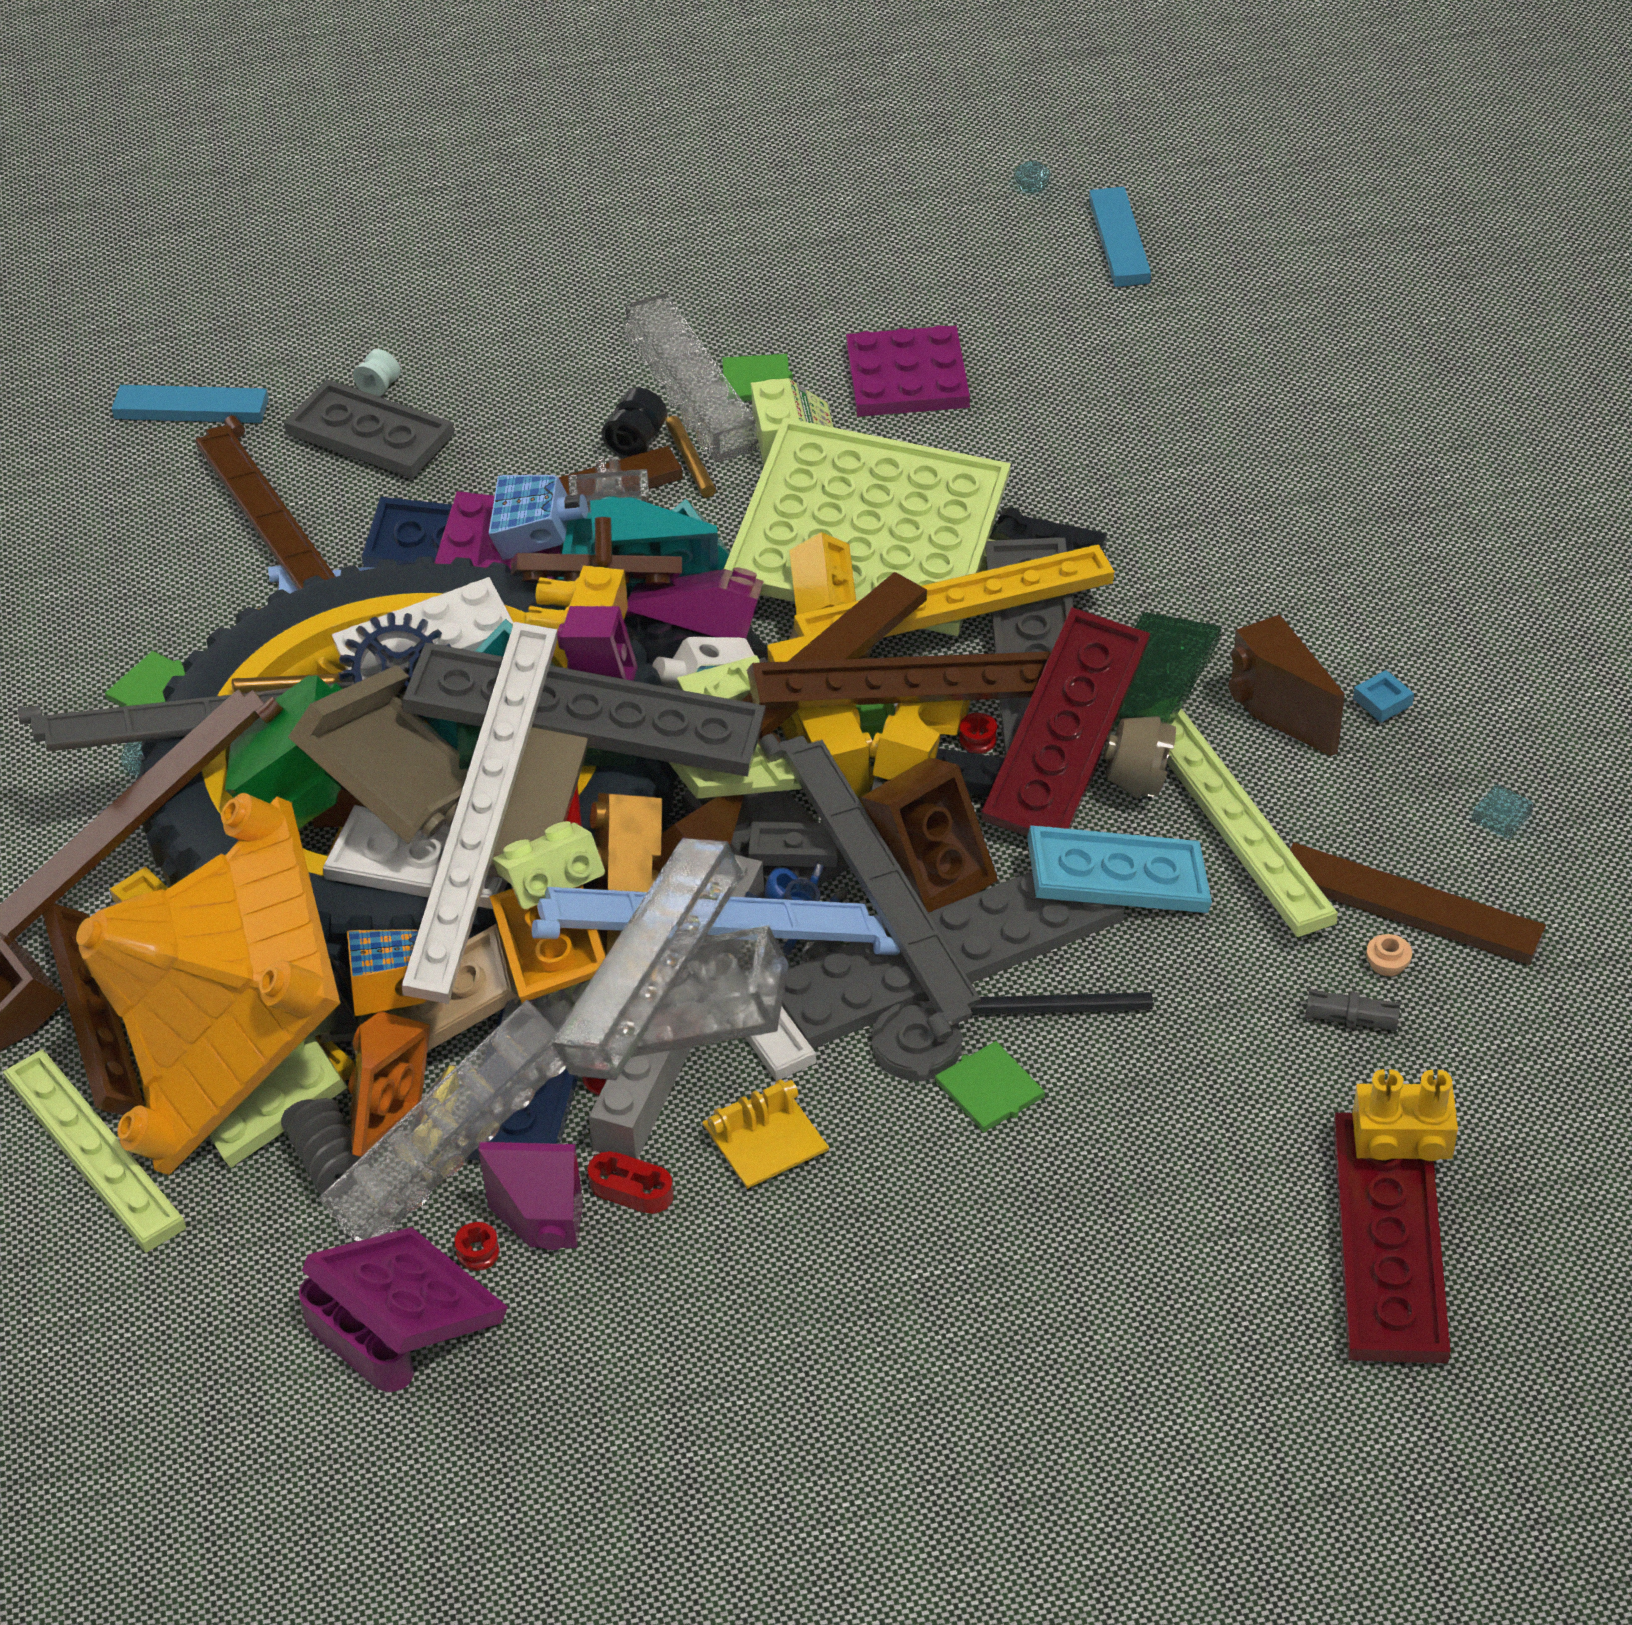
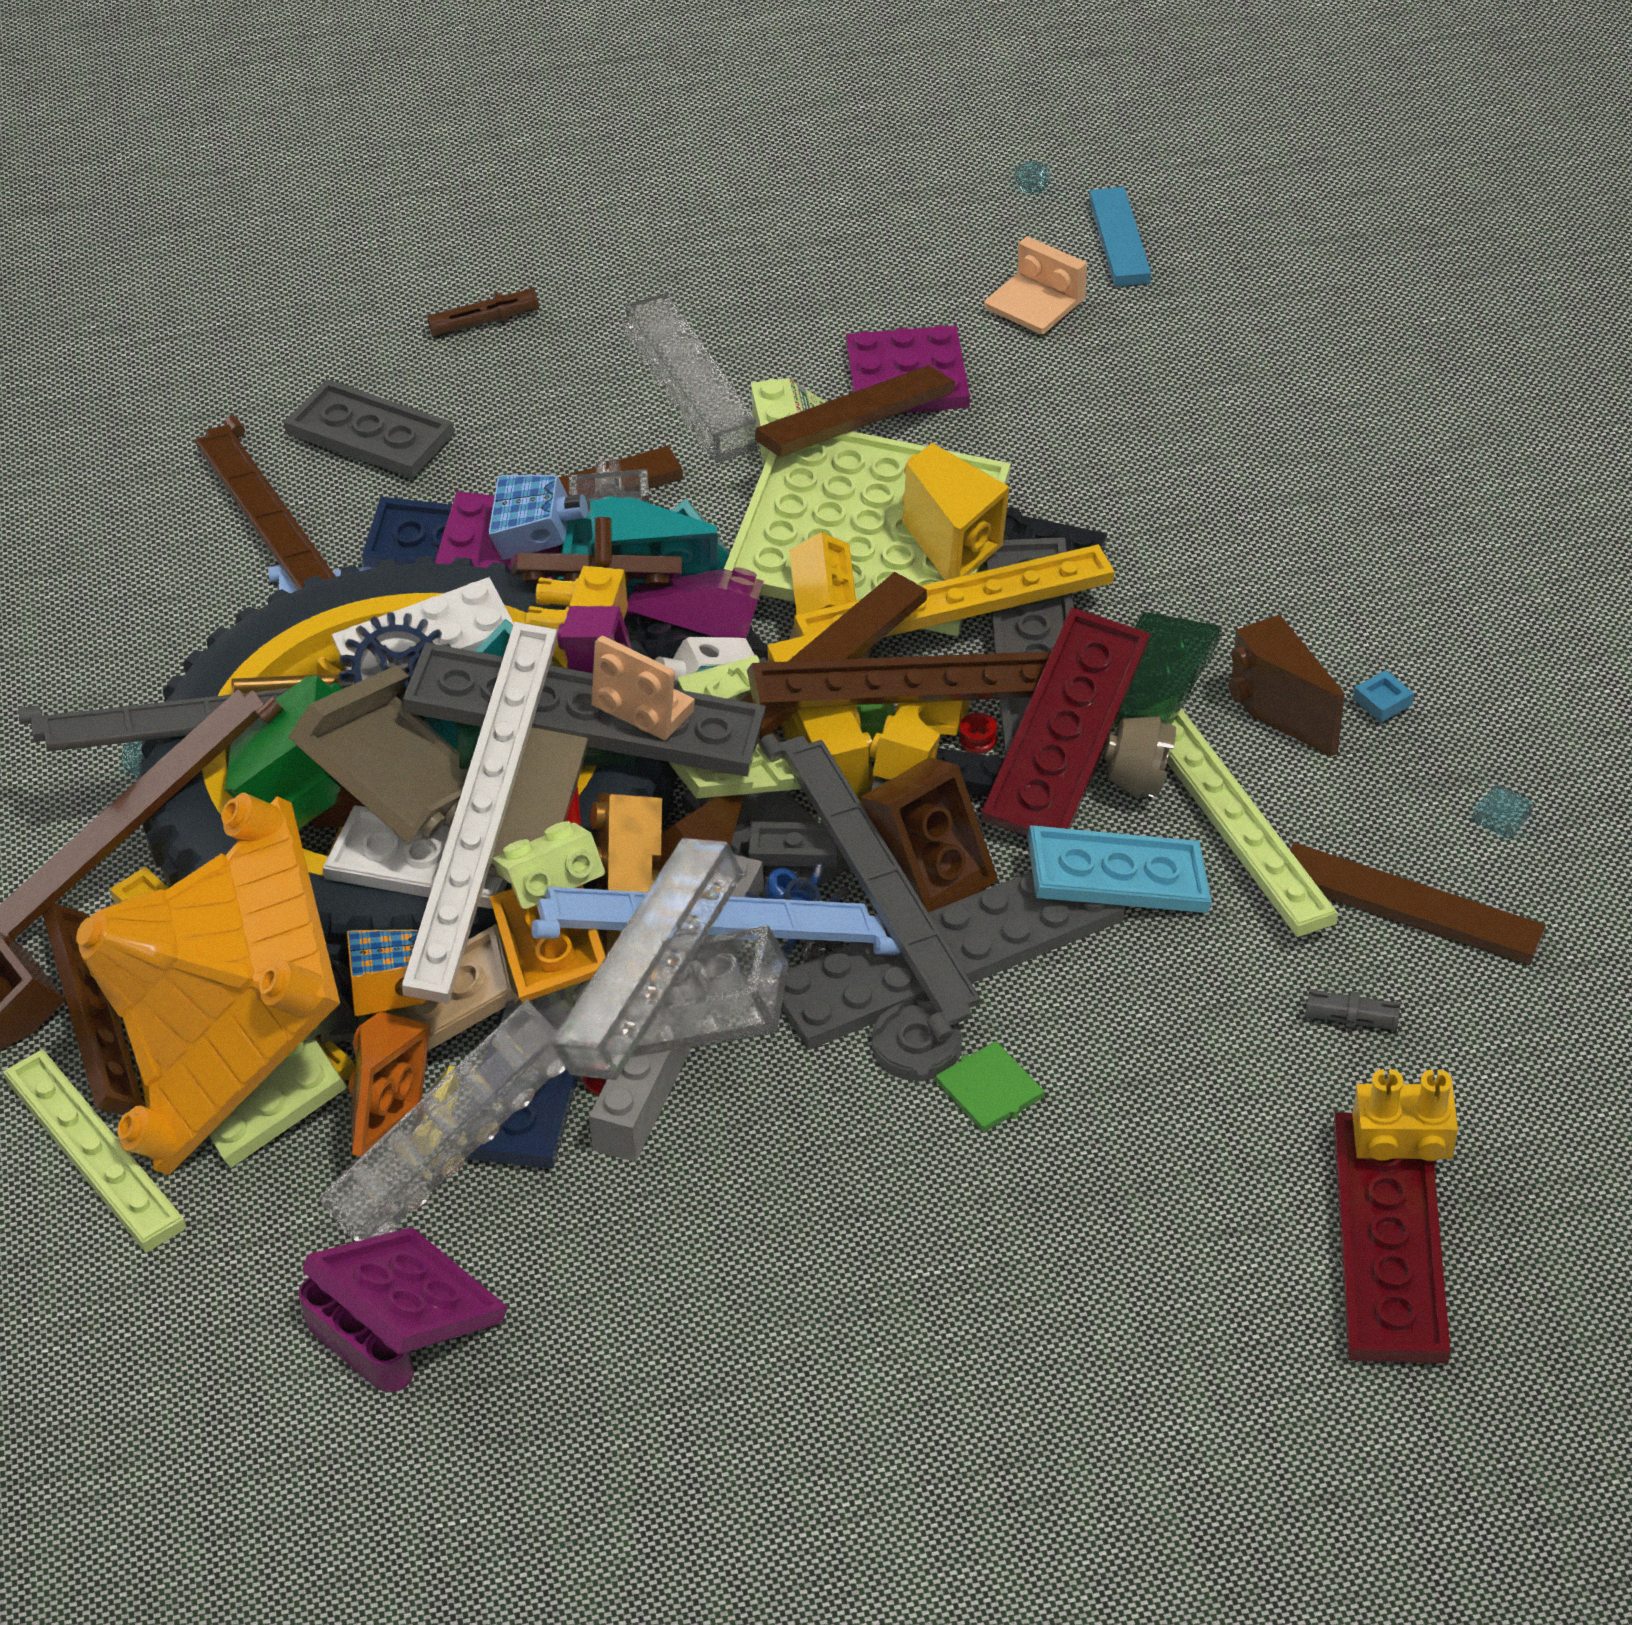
bright green piece [105,651,185,707] -> none
dark azure tile [112,385,269,423] -> none
dark grey piece [281,1098,370,1199] -> none
light aqua wheel [353,349,401,397] -> none
red bush [454,1222,500,1271] -> none
magenta slope [478,1142,583,1250] -> none
red beam [587,1151,674,1214] -> none
black wheel [601,387,668,458] -> none
pearl gold bar [666,415,716,498] -> none
yellow hinge [702,1079,829,1189] -> none
bright green piece [720,354,793,402] -> none
white tile [732,993,816,1081] -> none
black bar [971,992,1153,1015] -> none
light nougat plate [1366,934,1412,976] -> none
none -> reddish brown pin [427,287,539,338]
none -> light nougat bracket [591,636,695,740]
none -> reddish brown tile [755,365,955,457]
none -> yellow slope [902,443,1009,580]
none -> light nougat bracket [984,236,1087,334]

